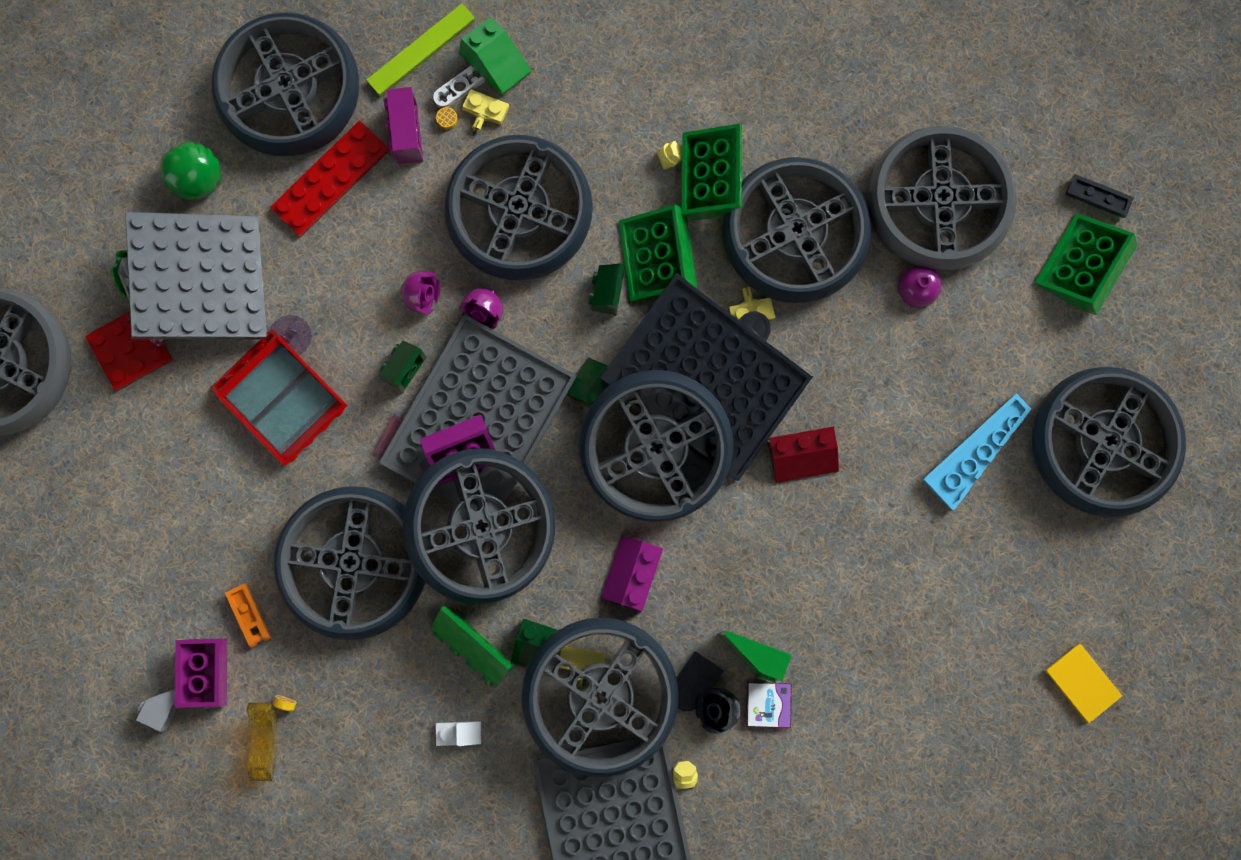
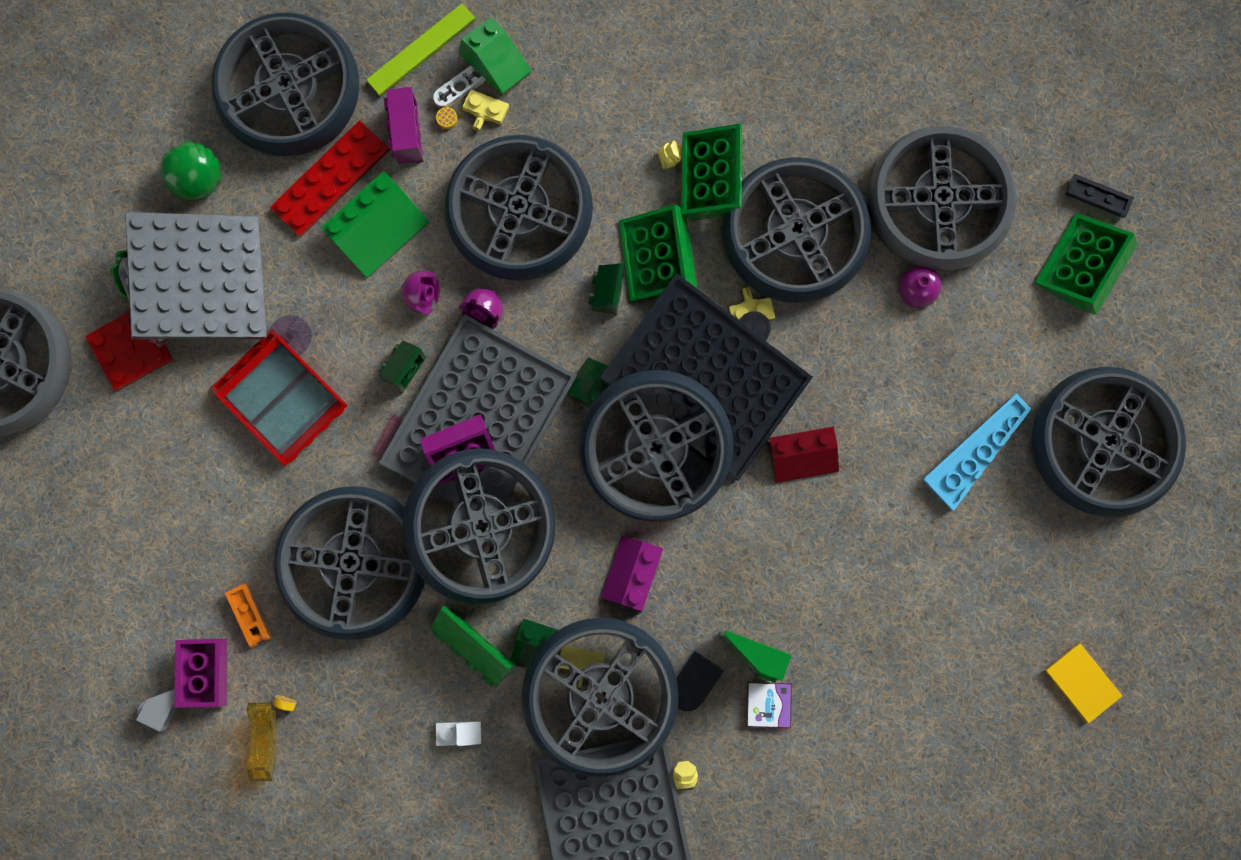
black cylinder [695,688,741,734] -> none
none -> green slope [321,171,429,279]

